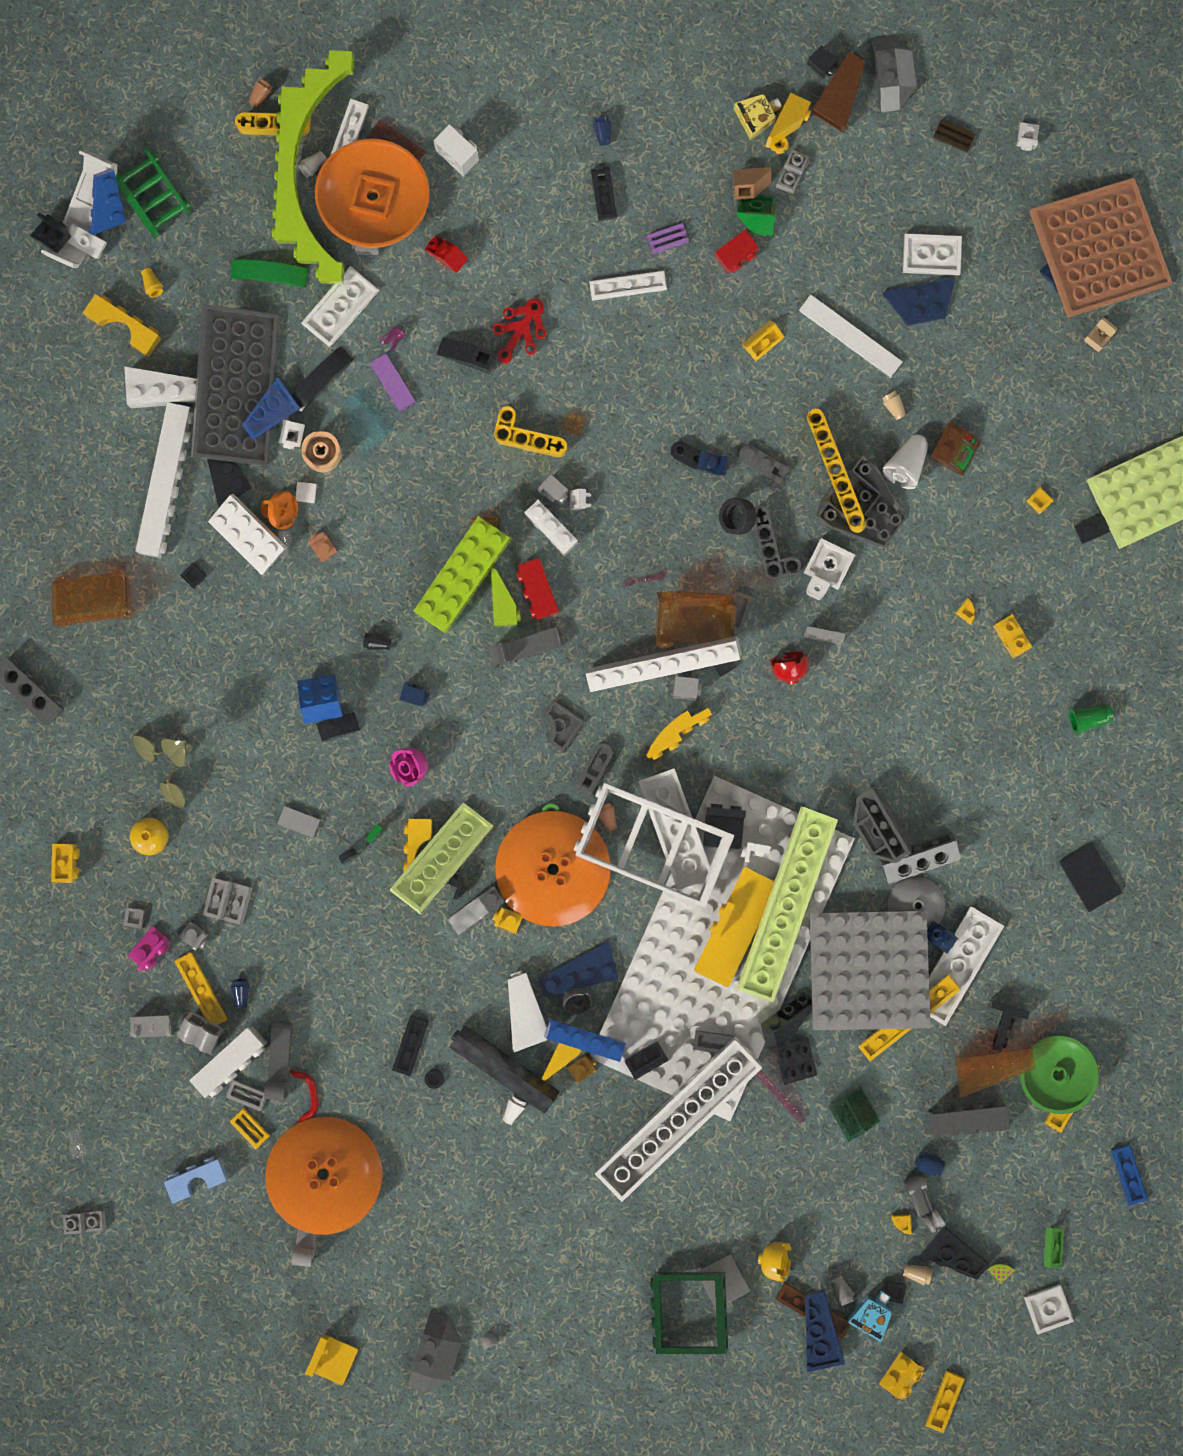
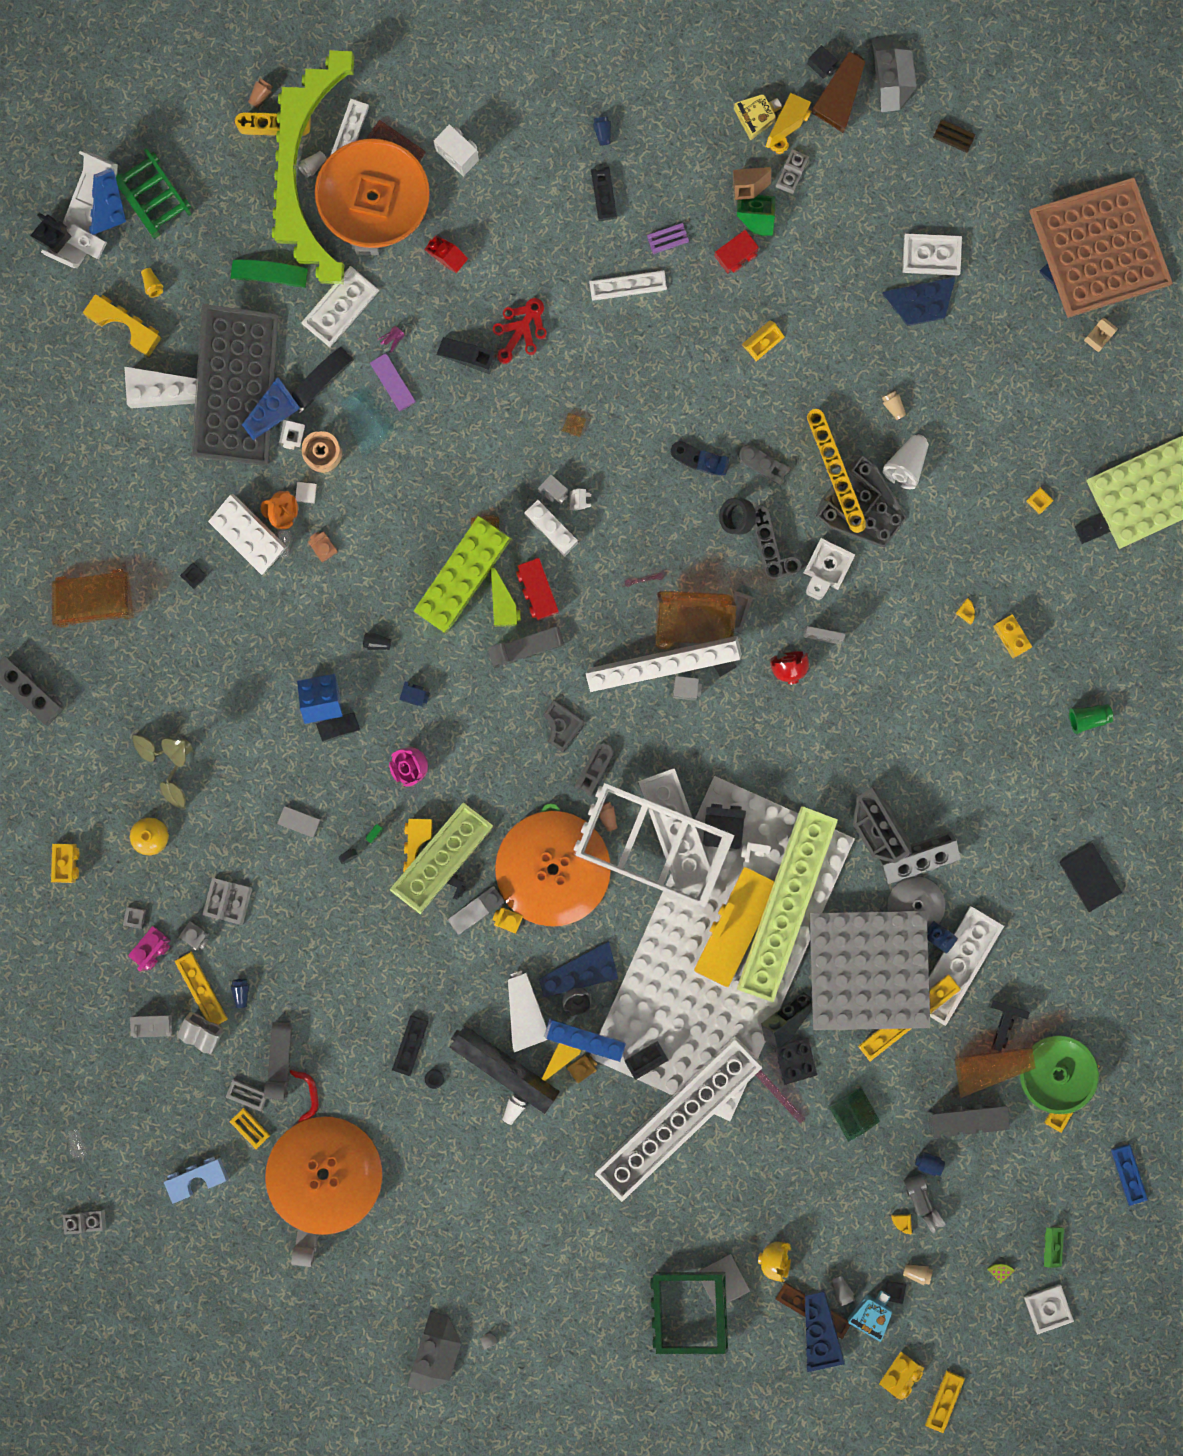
white brick [136,402,194,558] -> none
white brick [189,1026,268,1098] -> none
black wing [207,459,251,508] -> none
yellow bracket [305,1333,358,1385] -> none
yellow beam [494,406,567,457] -> none
yellow slope [646,708,712,760] -> none
dark grey tile [693,1030,734,1053] -> none
white tile [799,295,902,378] -> none
black wing [919,1226,990,1280] -> none
reddish brown slope [929,422,980,476] -> none
white bracket [1016,122,1039,151] -> none

